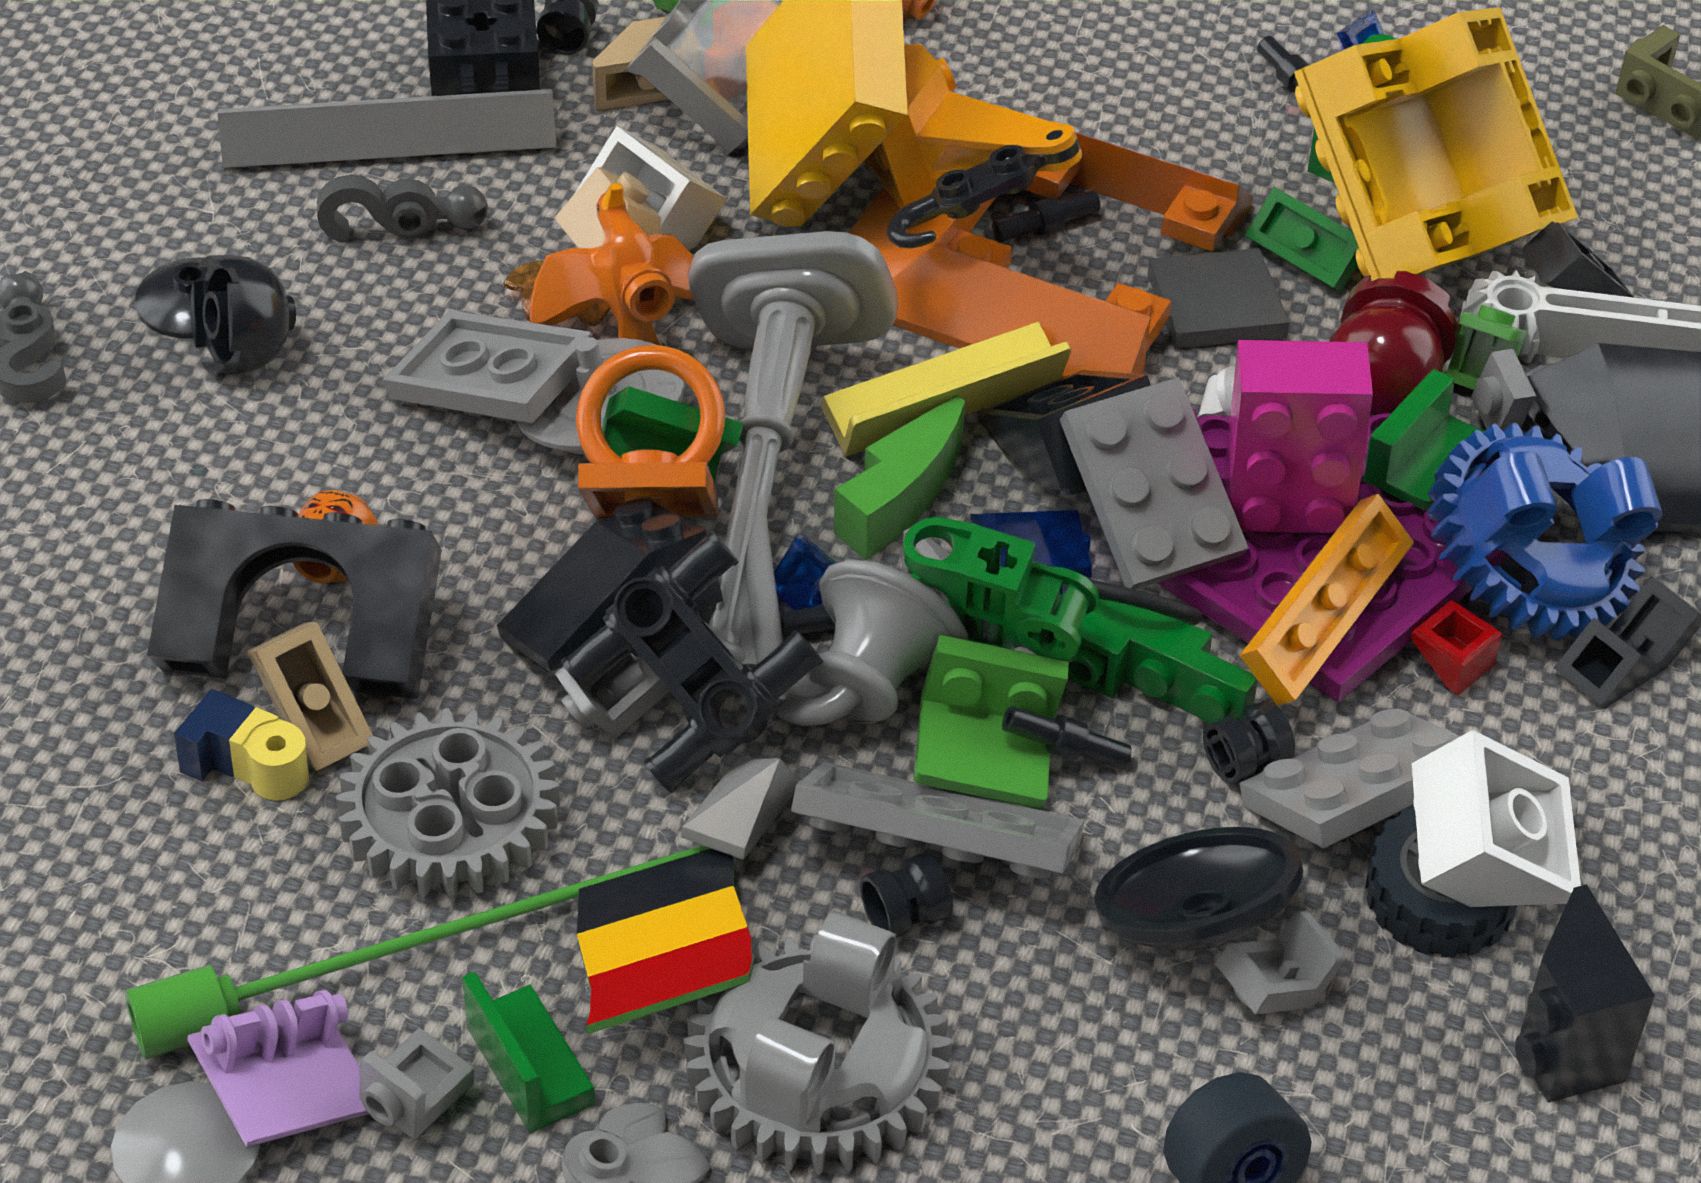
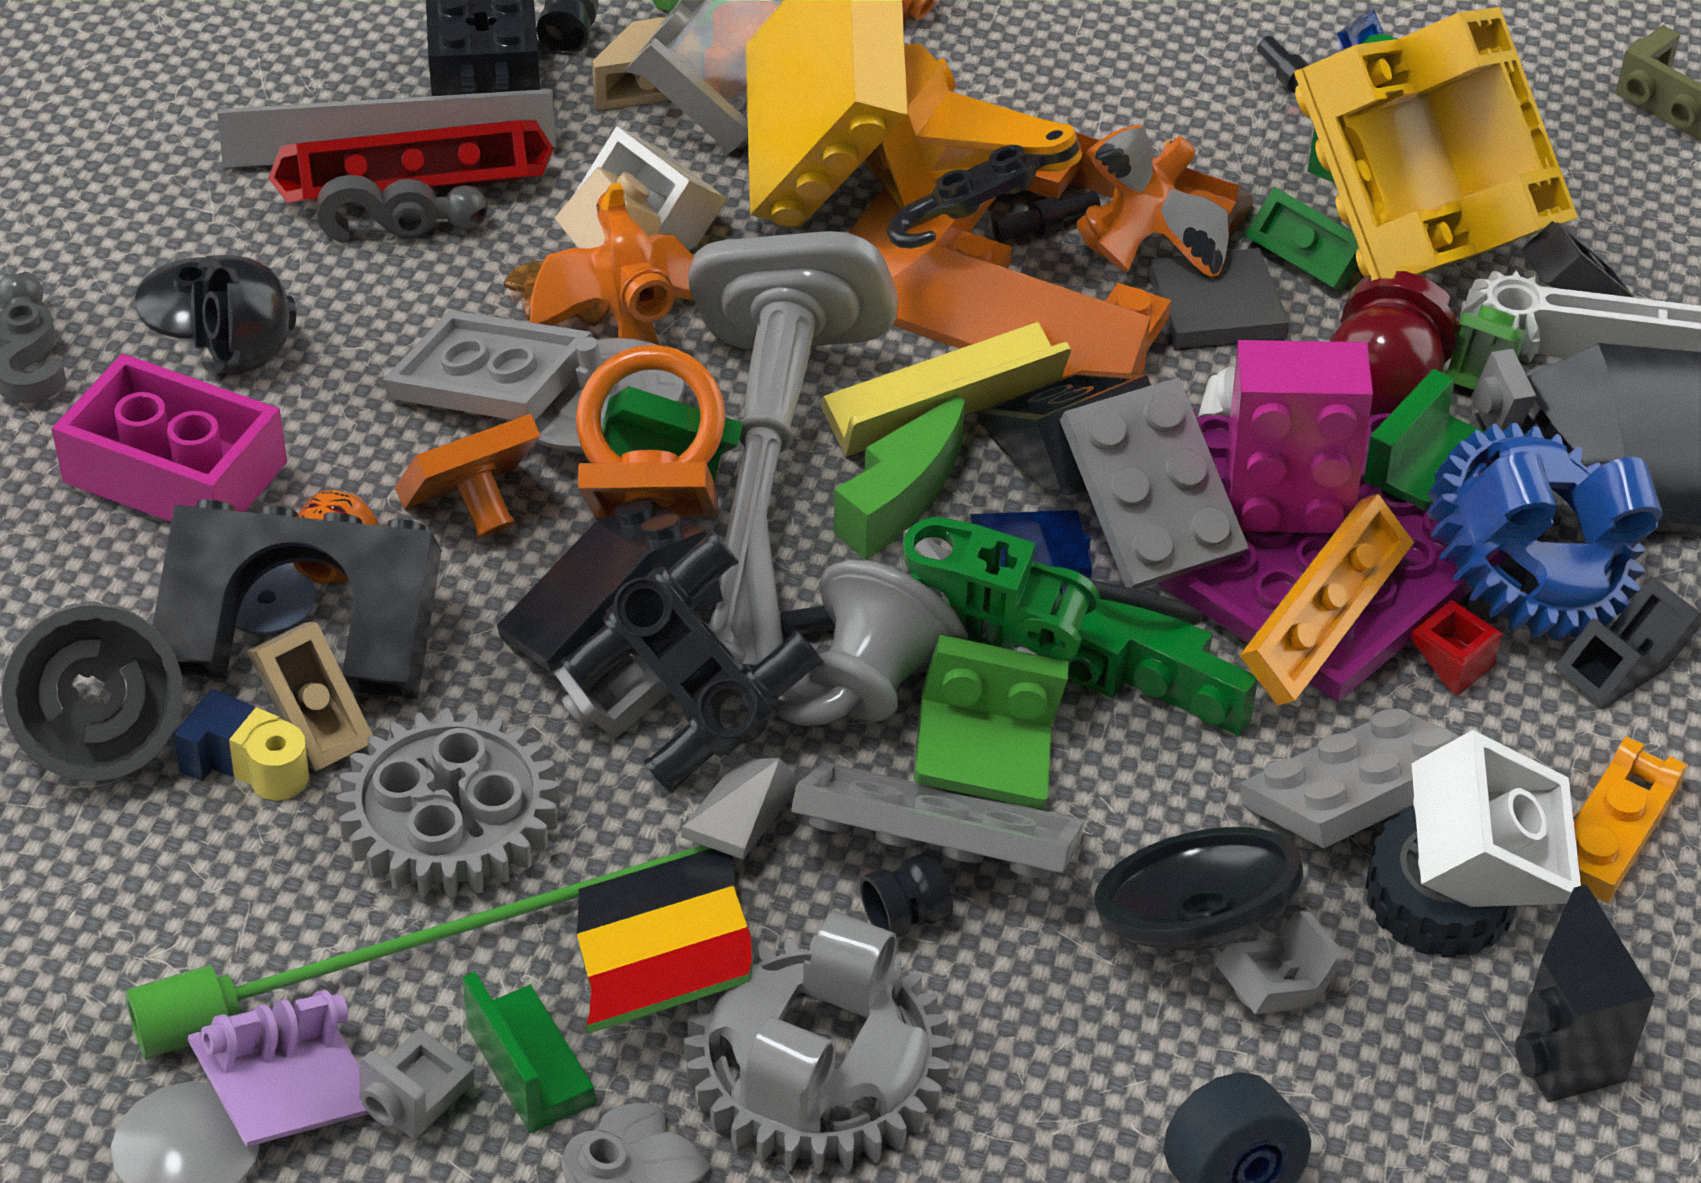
clear blue slope [774,533,836,610] -> none
black bar [1002,706,1132,769] -> none
black wheel [1203,700,1296,785] -> none
none -> dark grey piece [1,602,183,781]
none -> dark pink brick [51,353,287,522]
none -> sand blue piece [235,564,316,634]
none -> red brick [268,120,554,203]
none -> orange tile [394,413,541,538]
none -> animal [1077,124,1229,279]
none -> light orange plate [1574,736,1689,903]

